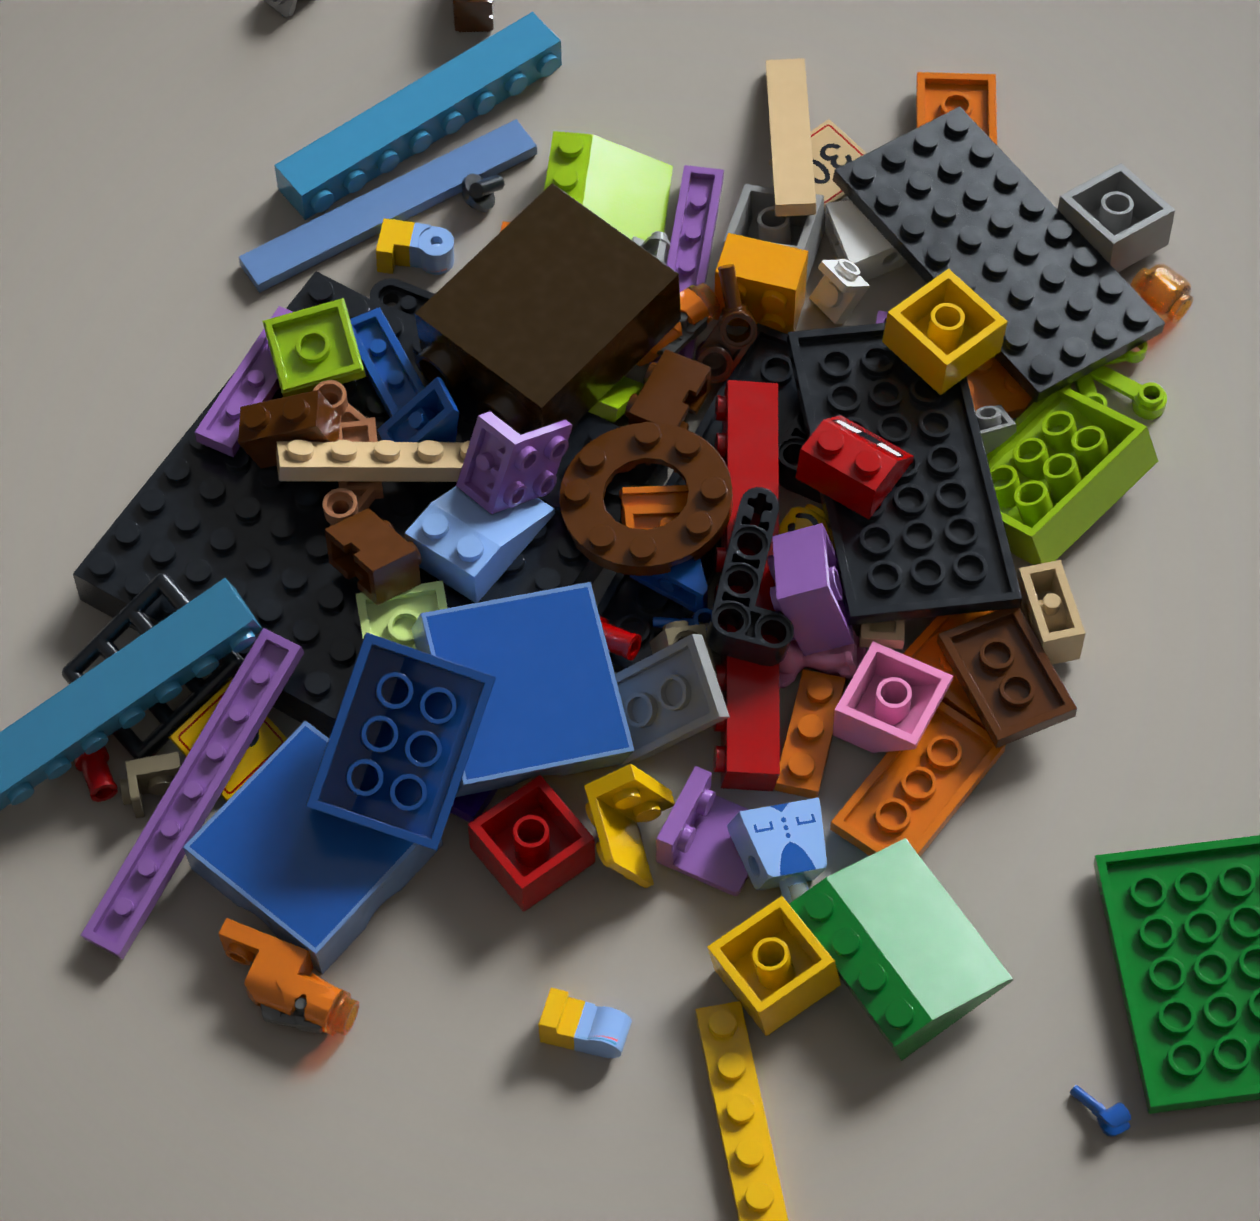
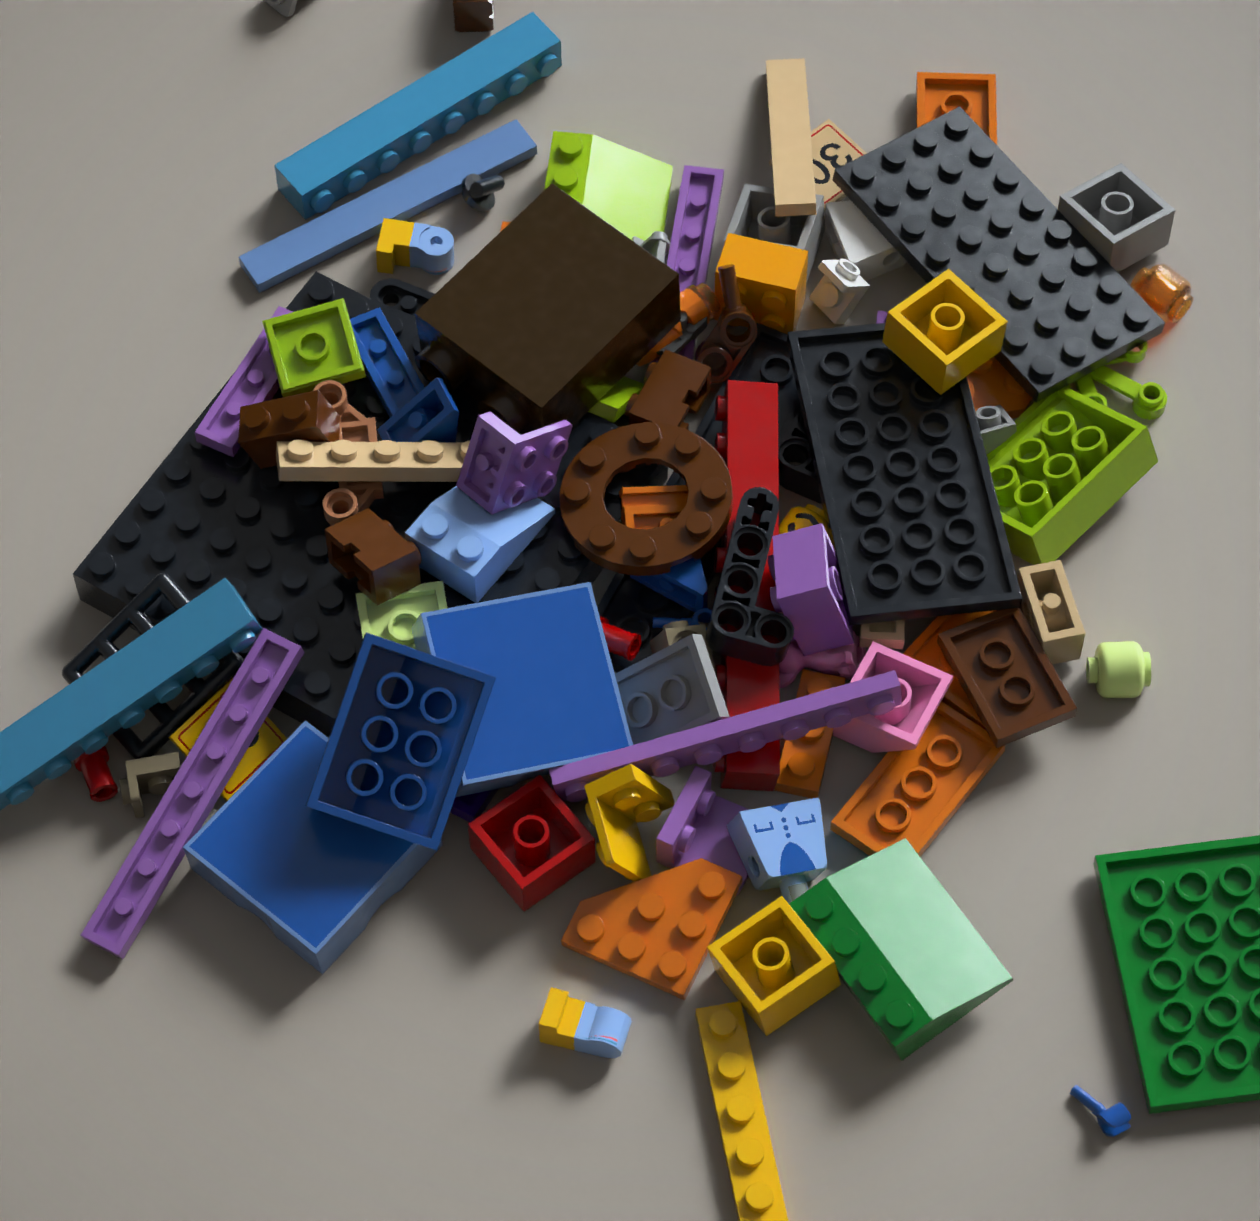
orange plate [218,918,360,1036] -> none
red slope [796,415,914,519] -> none
none -> medium lavender plate [549,670,902,802]
none -> orange plate [561,858,743,1000]
none -> yellowish green head [1086,641,1151,698]

